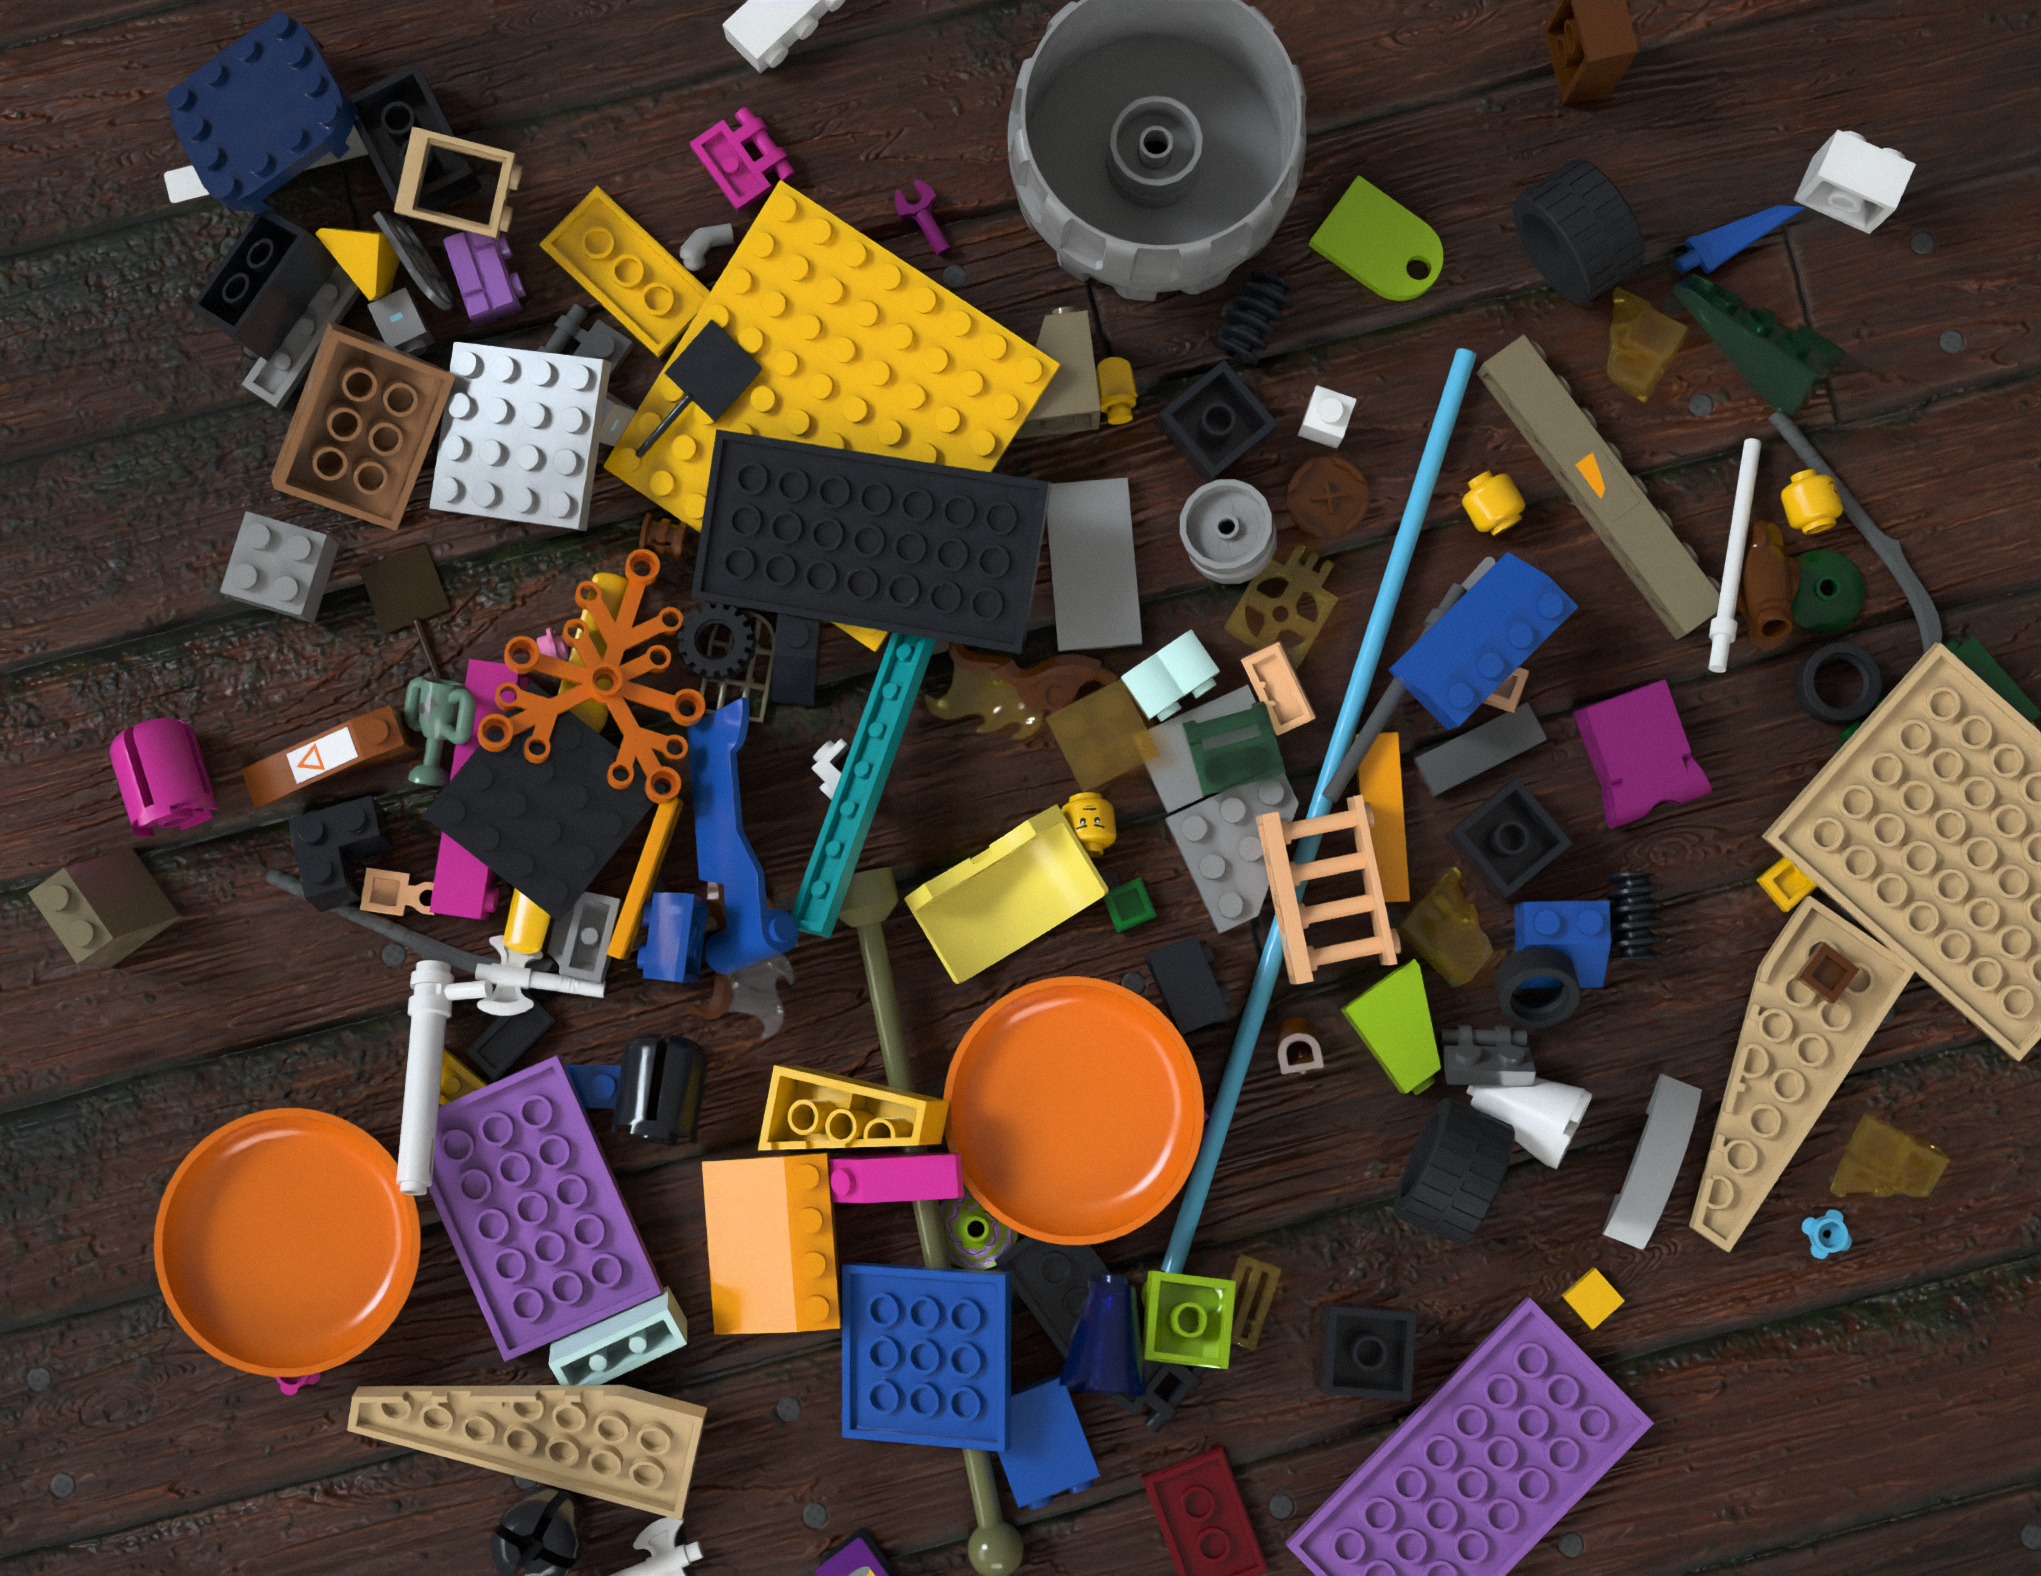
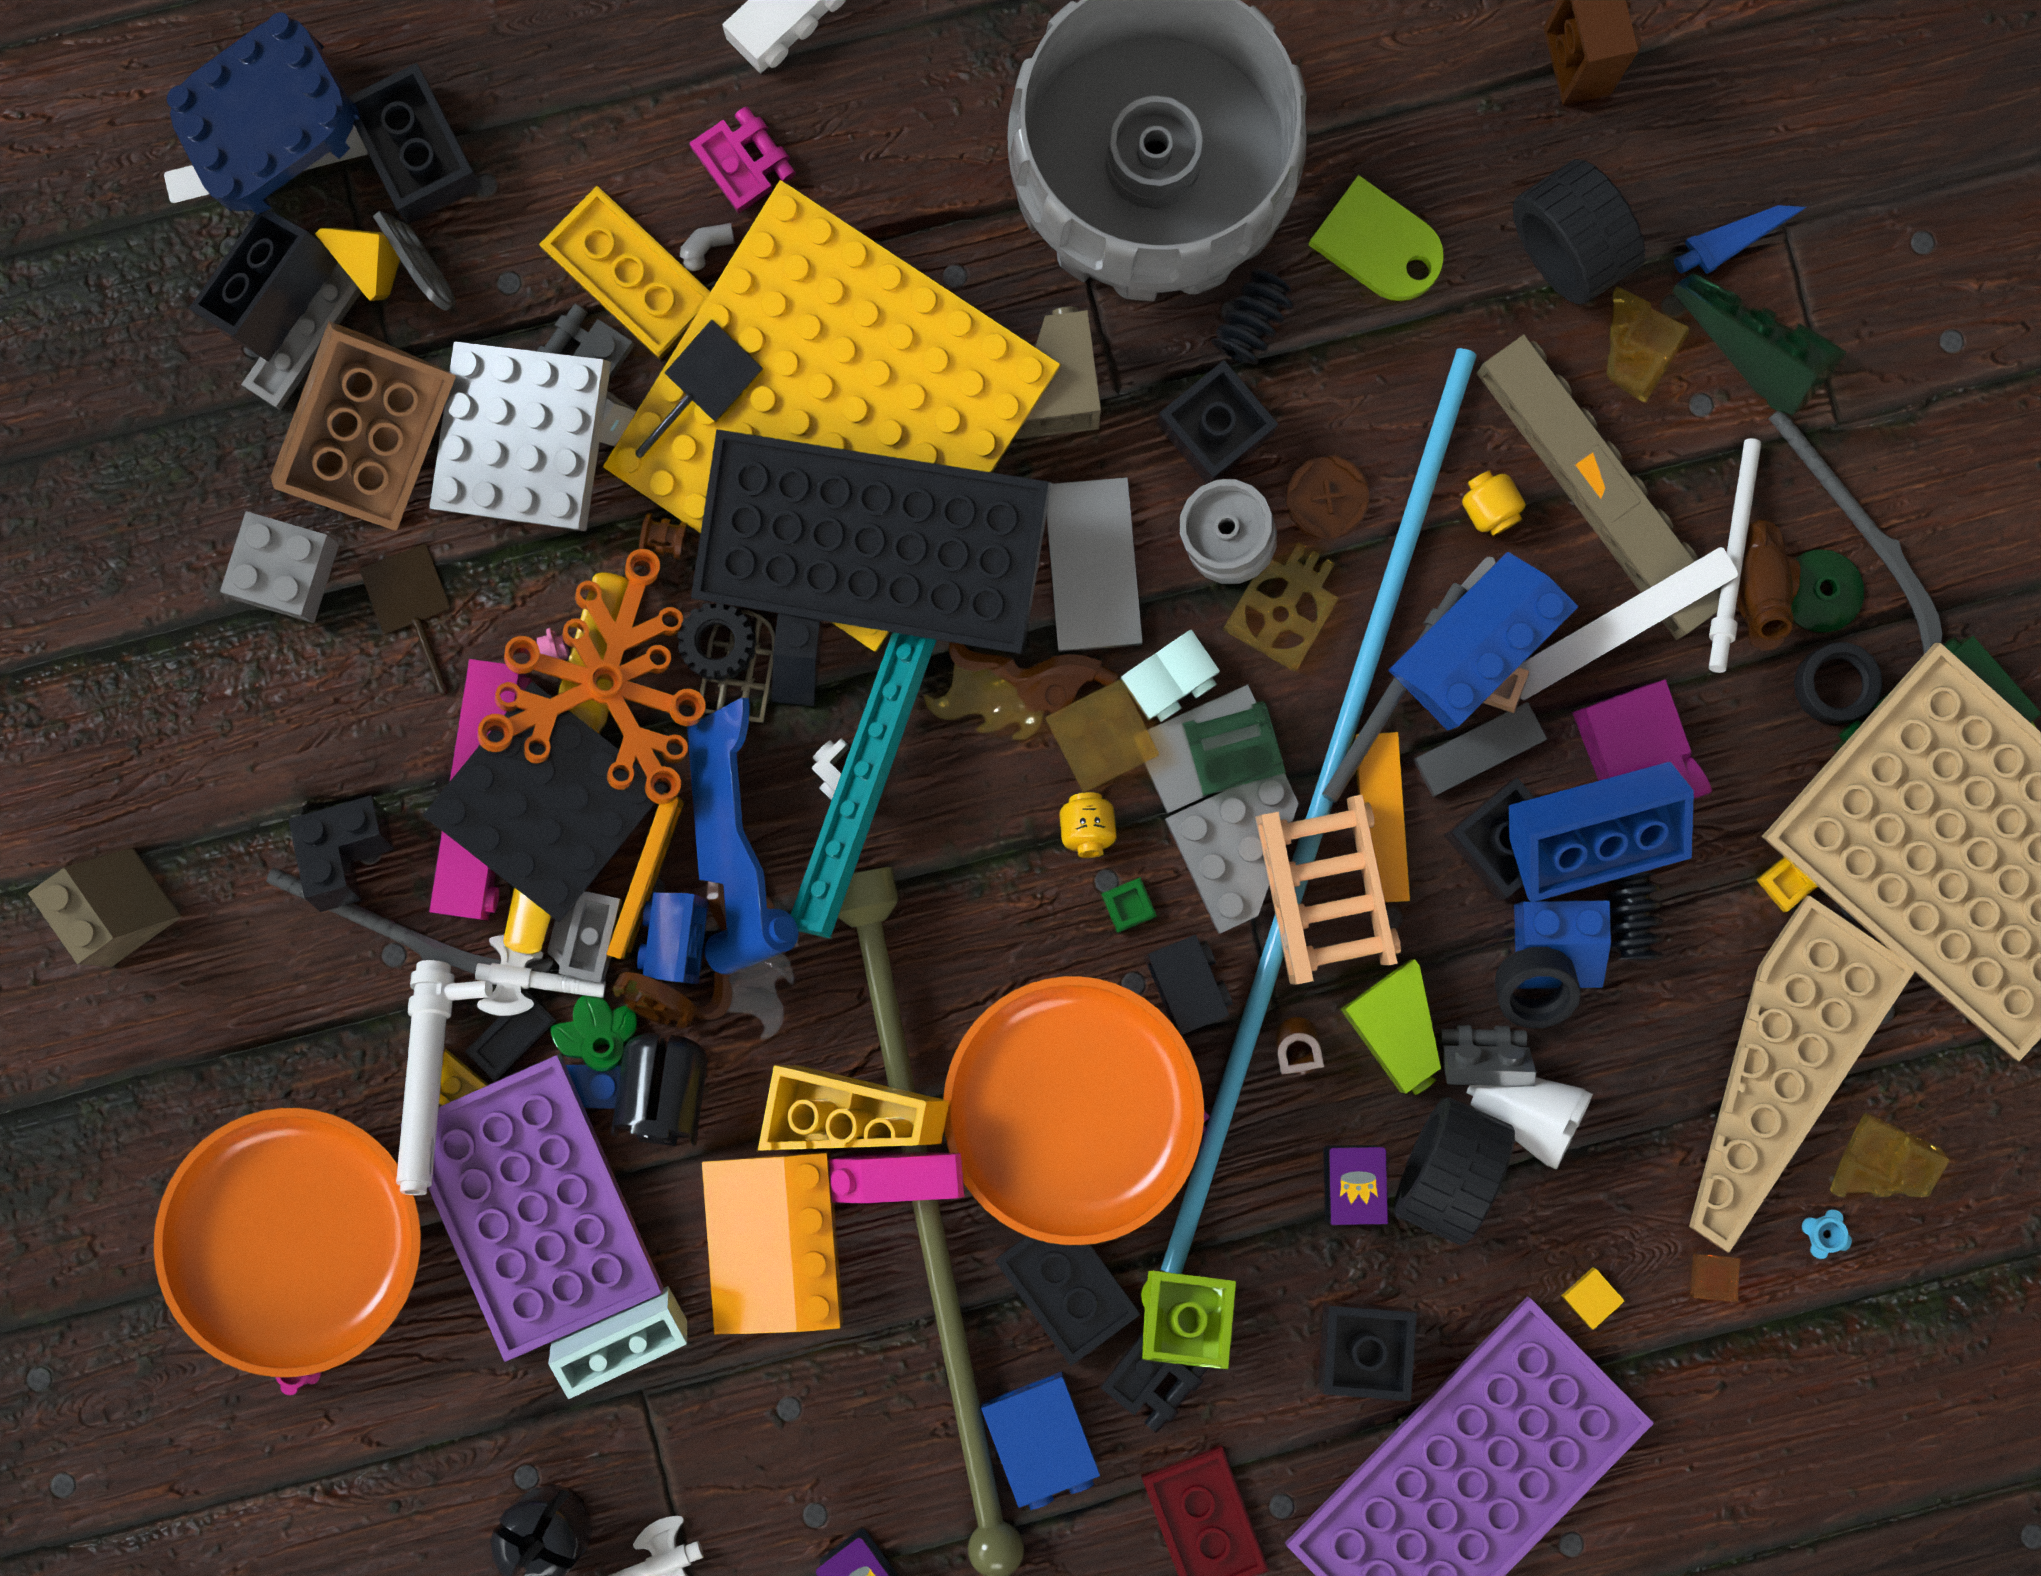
dark pink cylinder [110,718,219,837] -> none
dark orange slope [241,705,416,809] -> none
tan wing [347,1385,707,1520] -> none
light nougat plate [360,868,435,916] -> none
light grey brick [367,287,435,357] -> none
tan window [394,126,523,240] -> none
sand green piece [403,676,477,786] -> none
medium lavender brick [443,224,526,326] -> none
blue plate [842,1262,1011,1452] -> none
magenta bar [895,179,951,257] -> none
light yellow panel [904,804,1108,984] -> none
dish [940,1186,1018,1270] -> none
clear blue cone [1059,1275,1147,1397] -> none
yellow arm [1096,357,1137,425] -> none
clear yellow tile [1231,1253,1282,1351] -> none
light nougat plate [1241,641,1316,736] -> none
white brick [1298,385,1356,449] -> none
clear yellow slope [1395,867,1494,988] -> none
light grey slope [1601,1074,1702,1250] -> none
yellow head [1781,469,1843,535] -> none
white brick [1794,130,1916,234] -> none
reddish brown plate [1795,943,1860,1004] -> none
none -> green plate [551,995,637,1072]
none -> reddish brown tile [613,972,697,1029]
none -> dark purple piece [1323,1145,1388,1225]
none -> blue slope [1509,761,1694,903]
none -> white sticker [1519,547,1738,700]
none -> clear orange plate [1690,1253,1740,1302]

